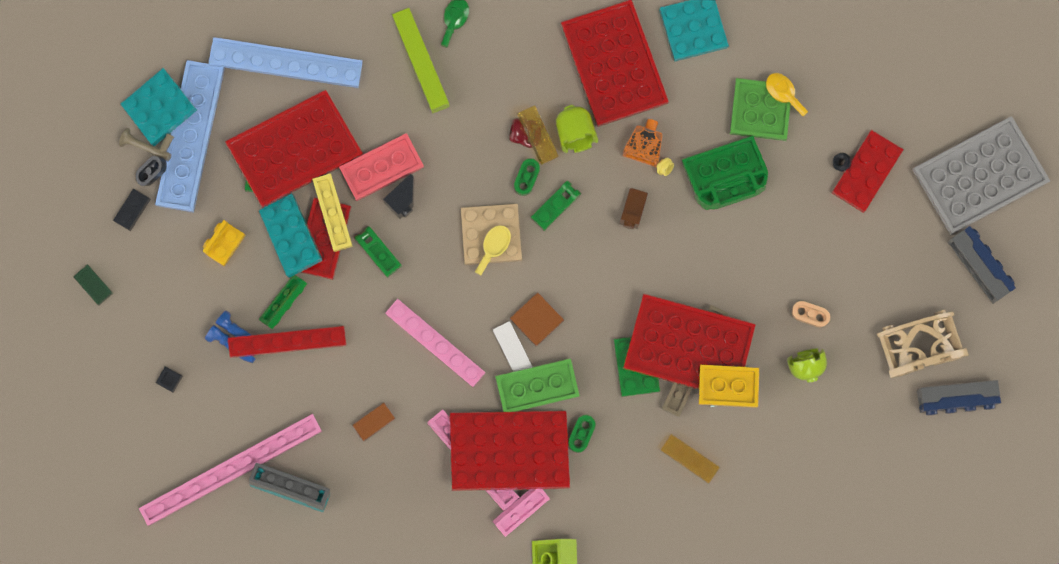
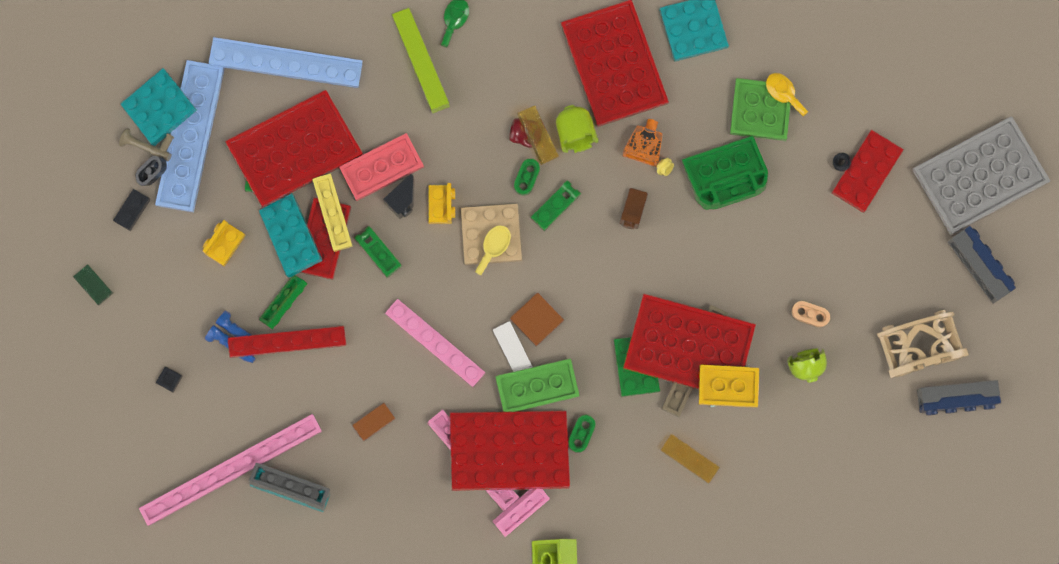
none -> yellow bracket [429,183,456,224]

